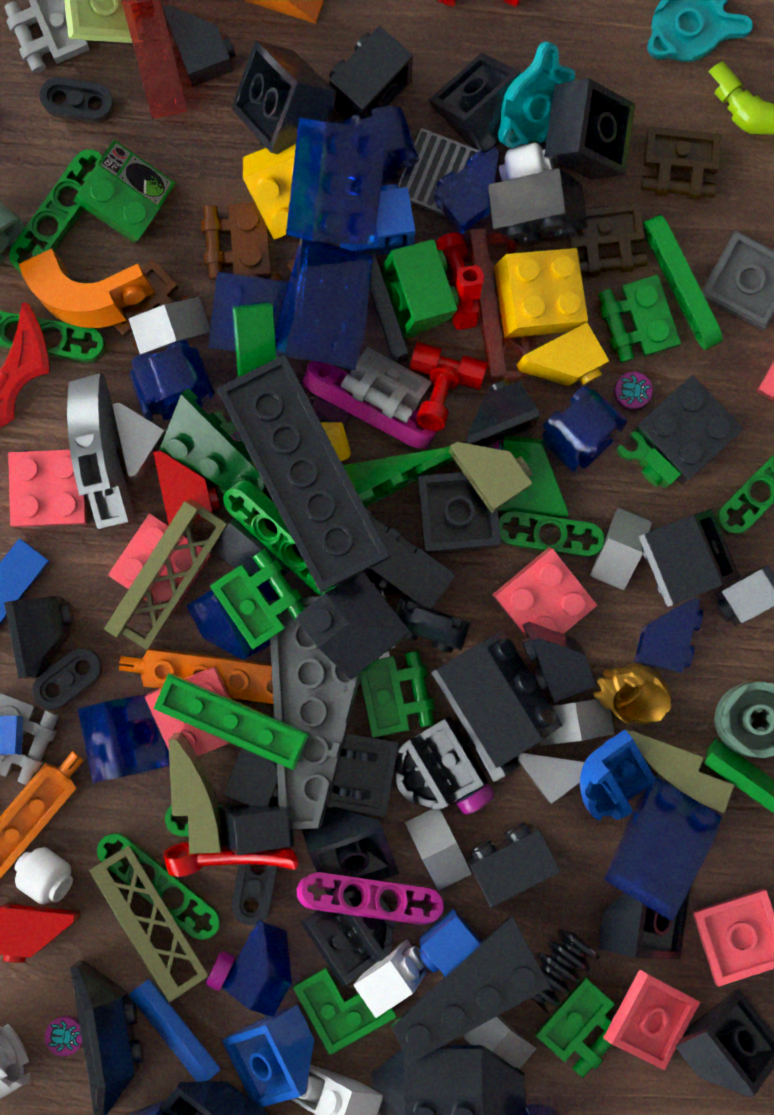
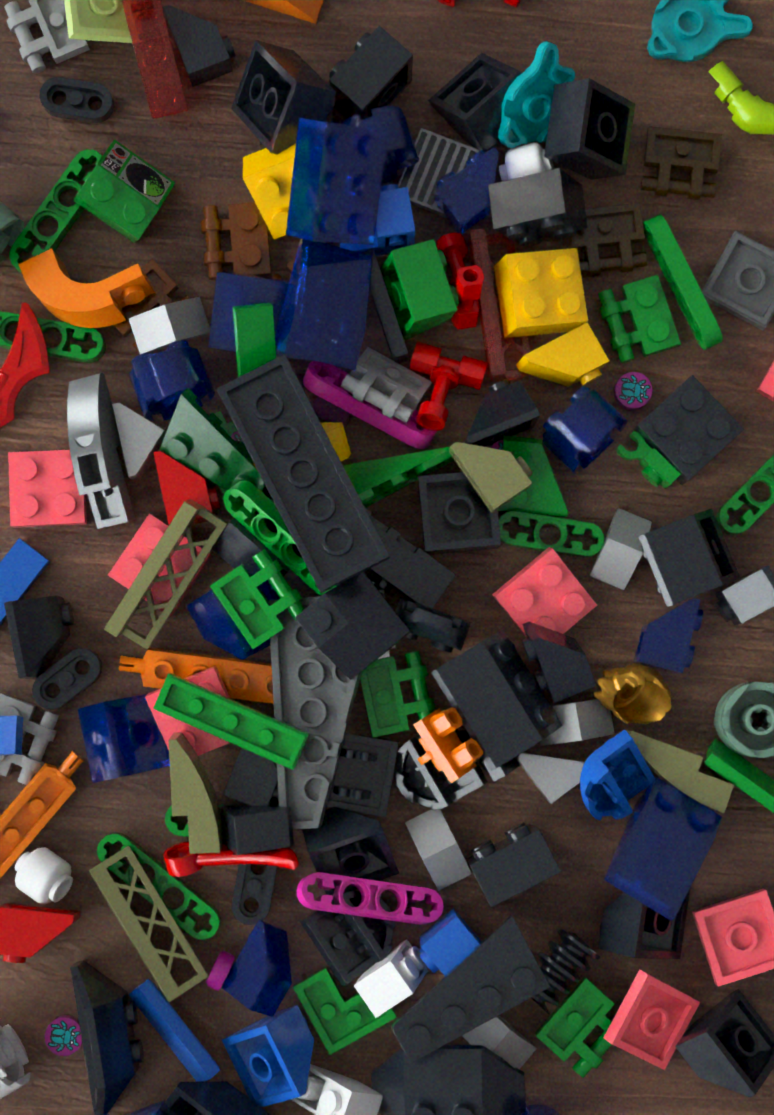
magenta tile [456,782,495,815] -> none
none -> orange hips [413,707,483,783]

